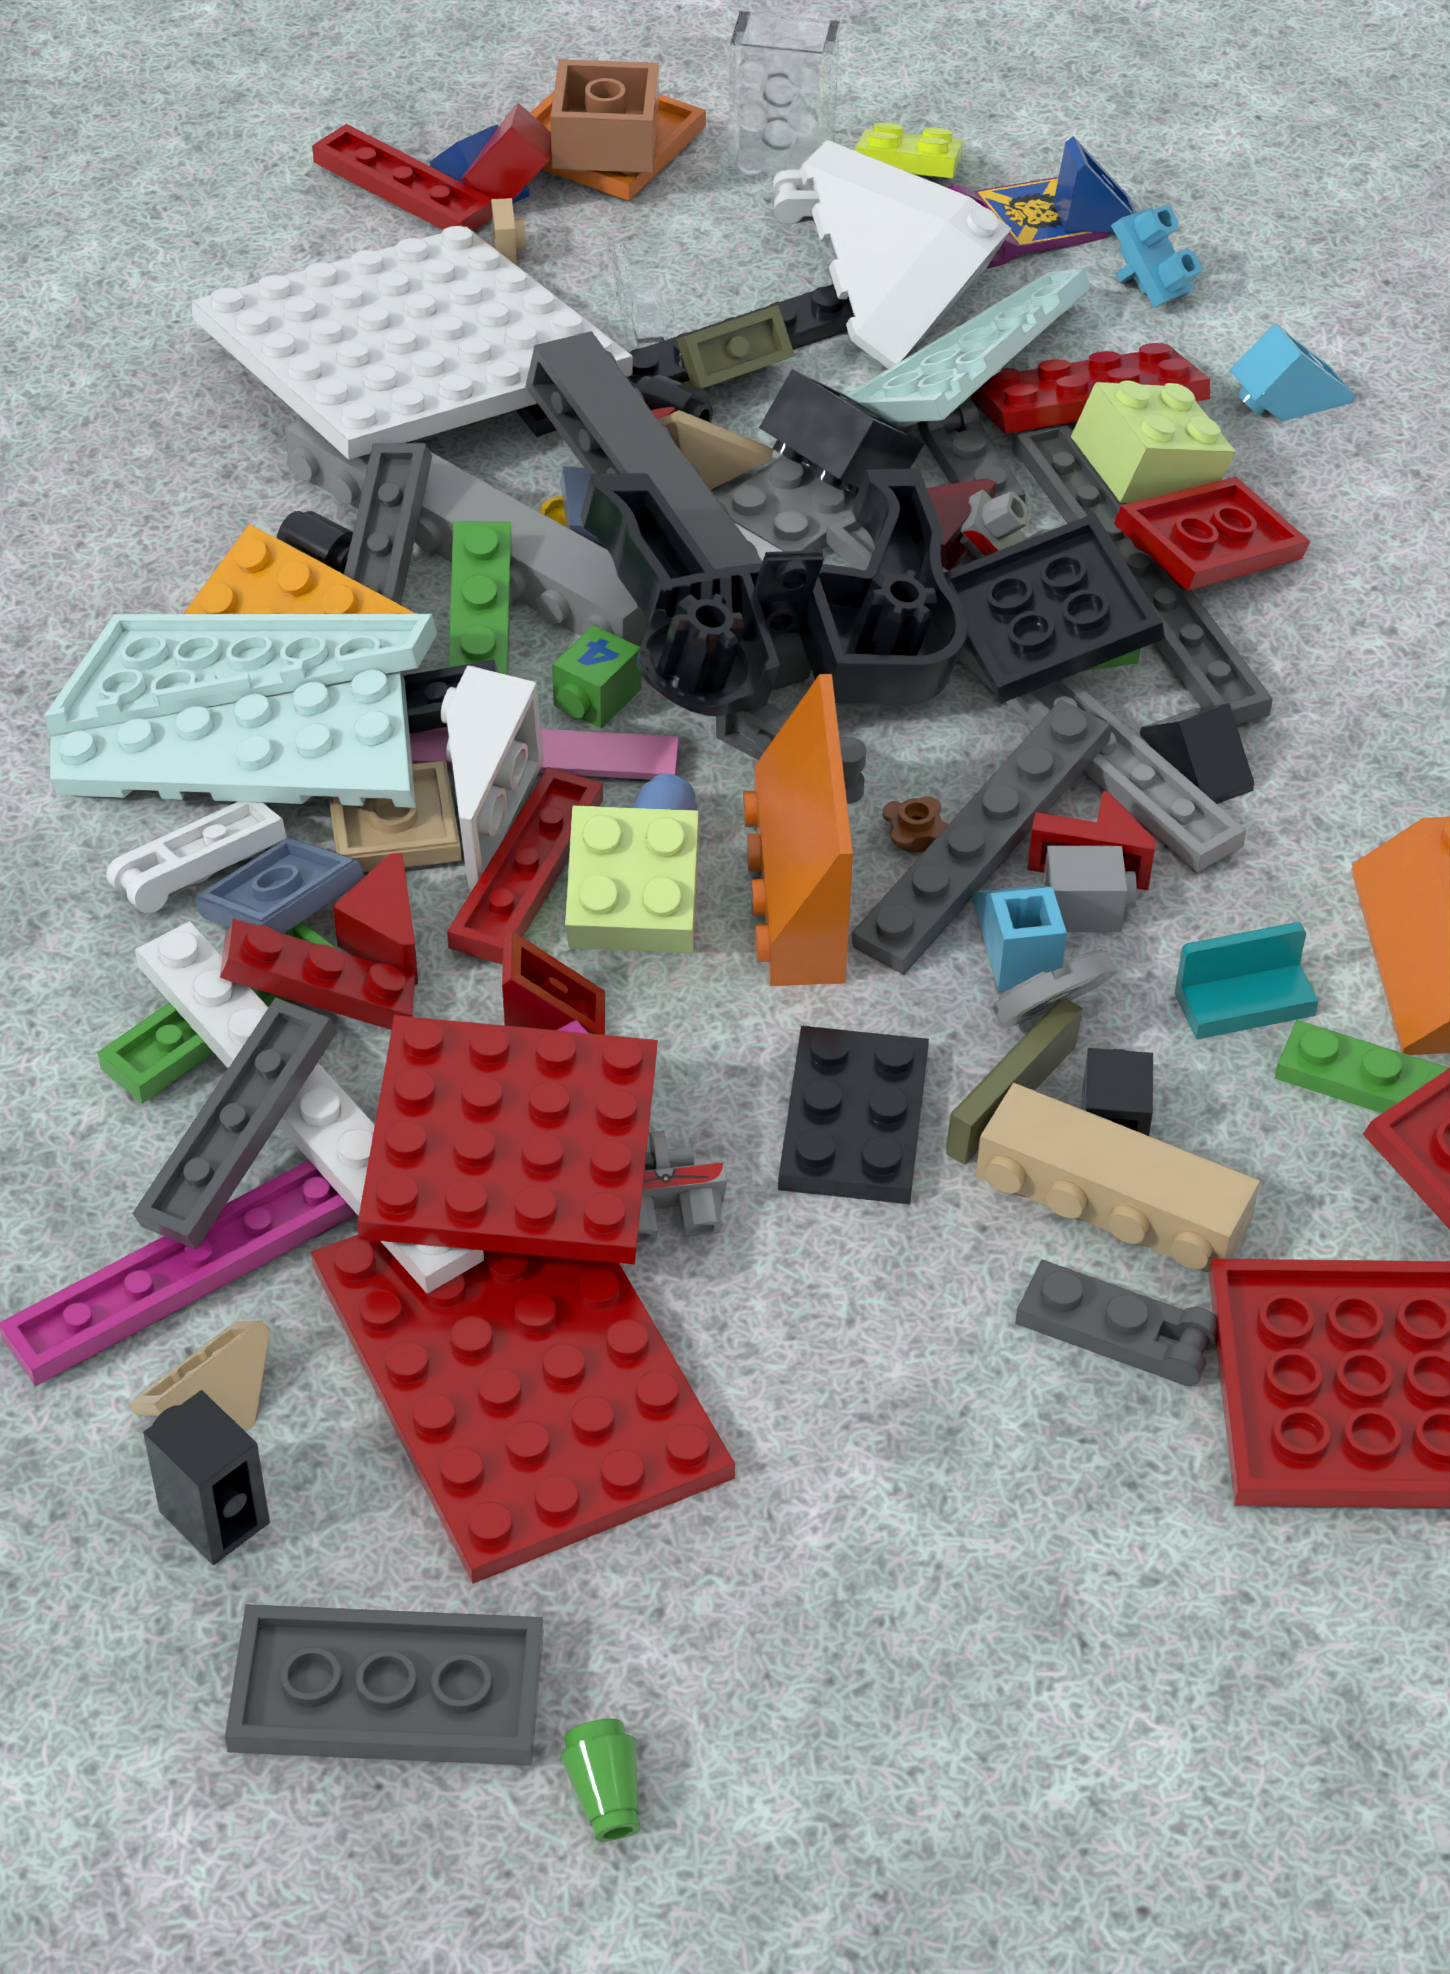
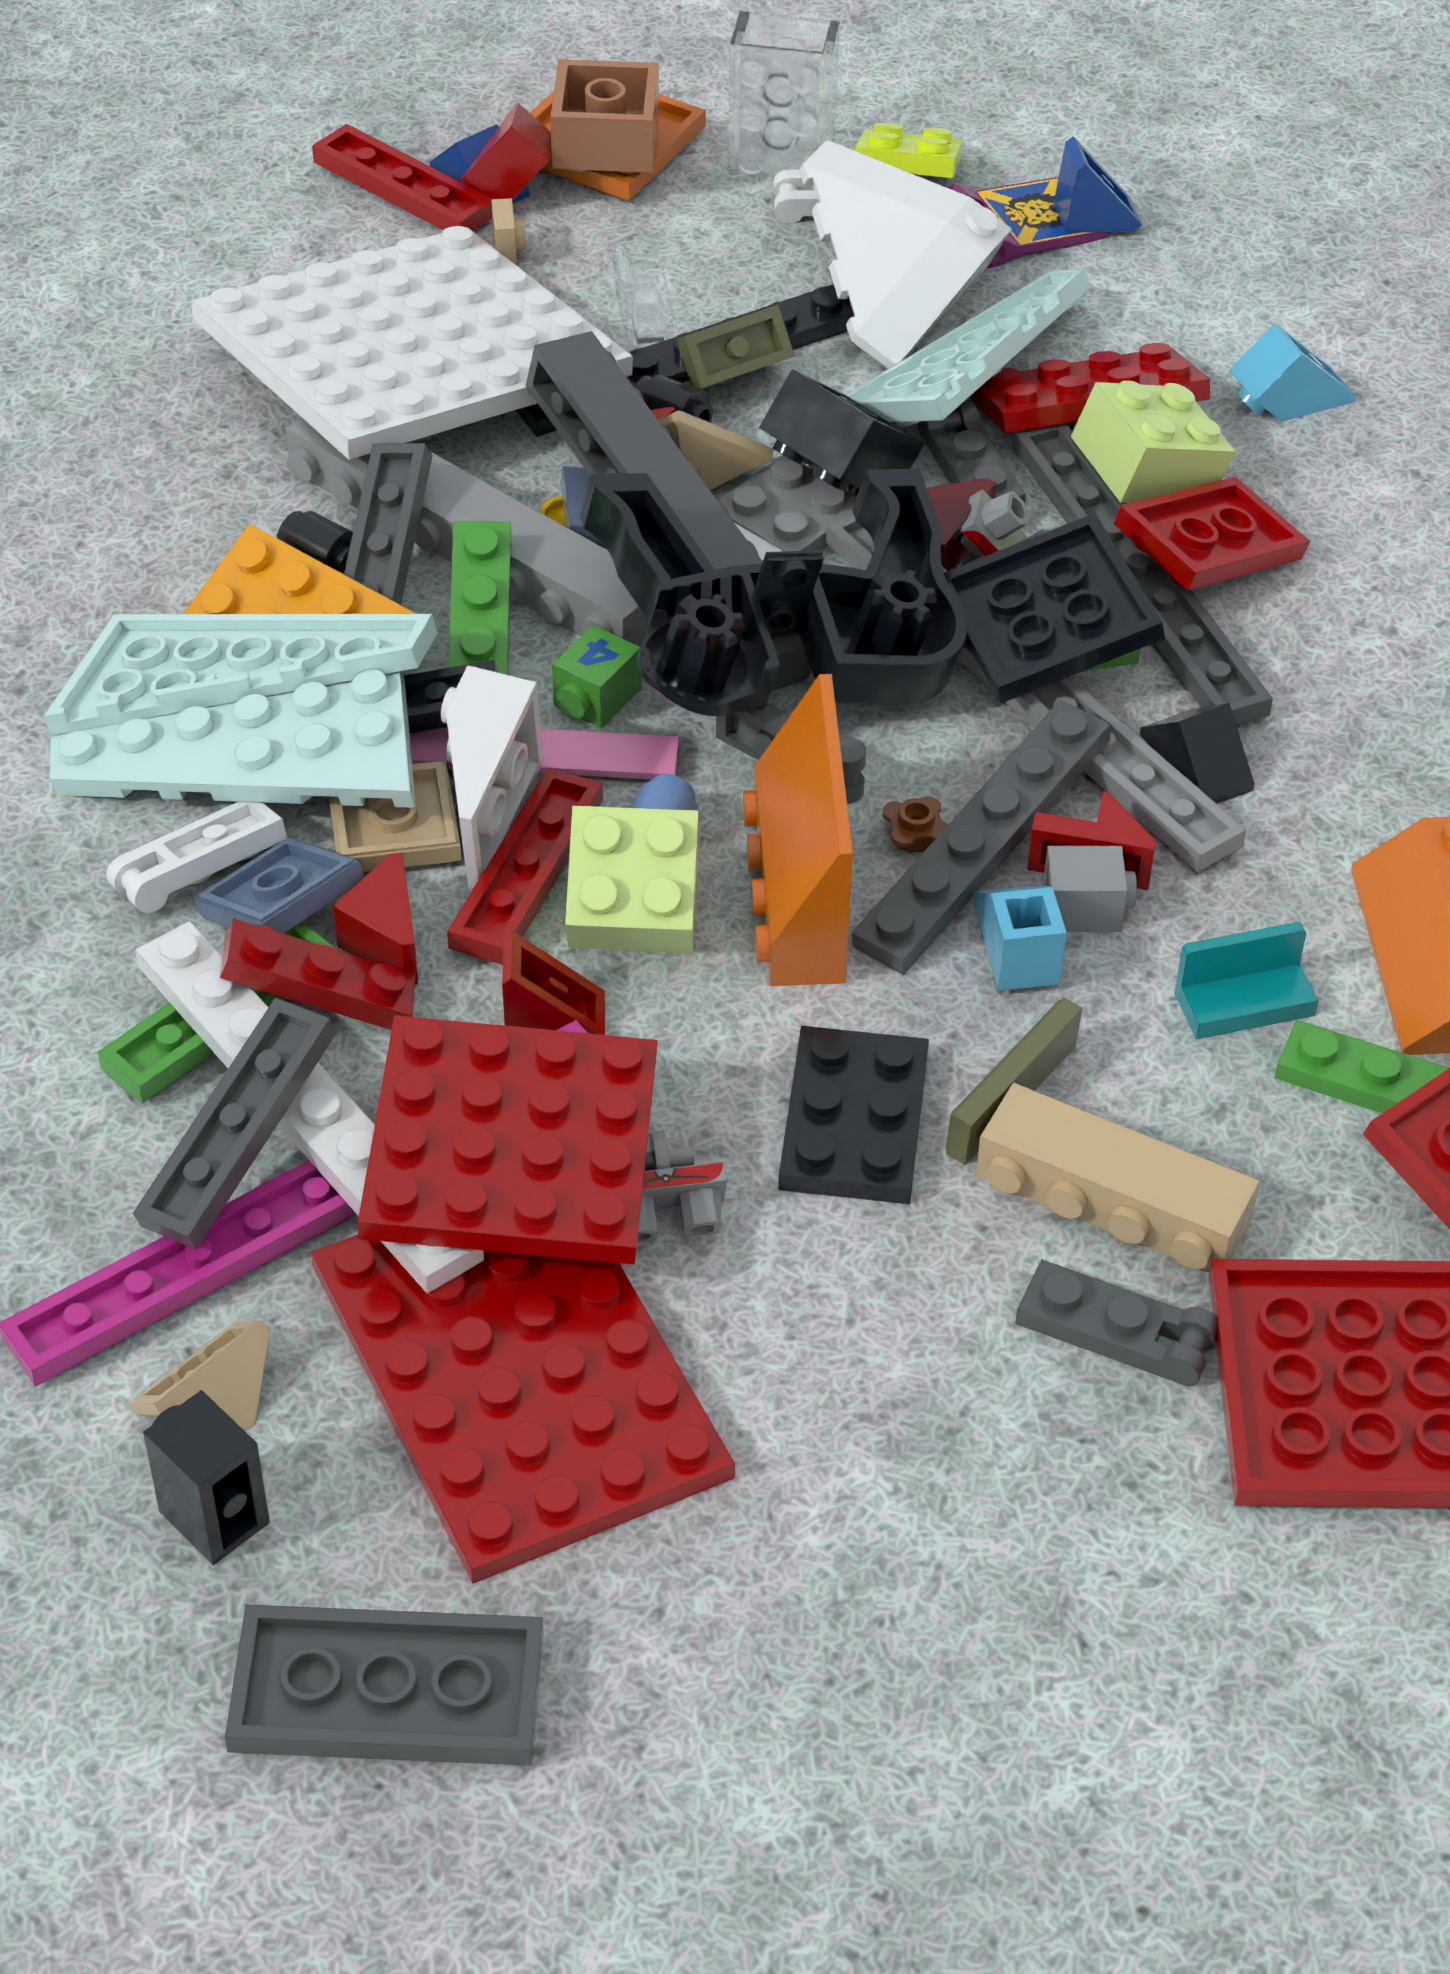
bright green cone [561,1718,641,1842] -> none
light grey tile [992,949,1117,1028] -> none
black brick [1081,1048,1153,1136] -> none
medium azure hips [1111,205,1203,308] -> none

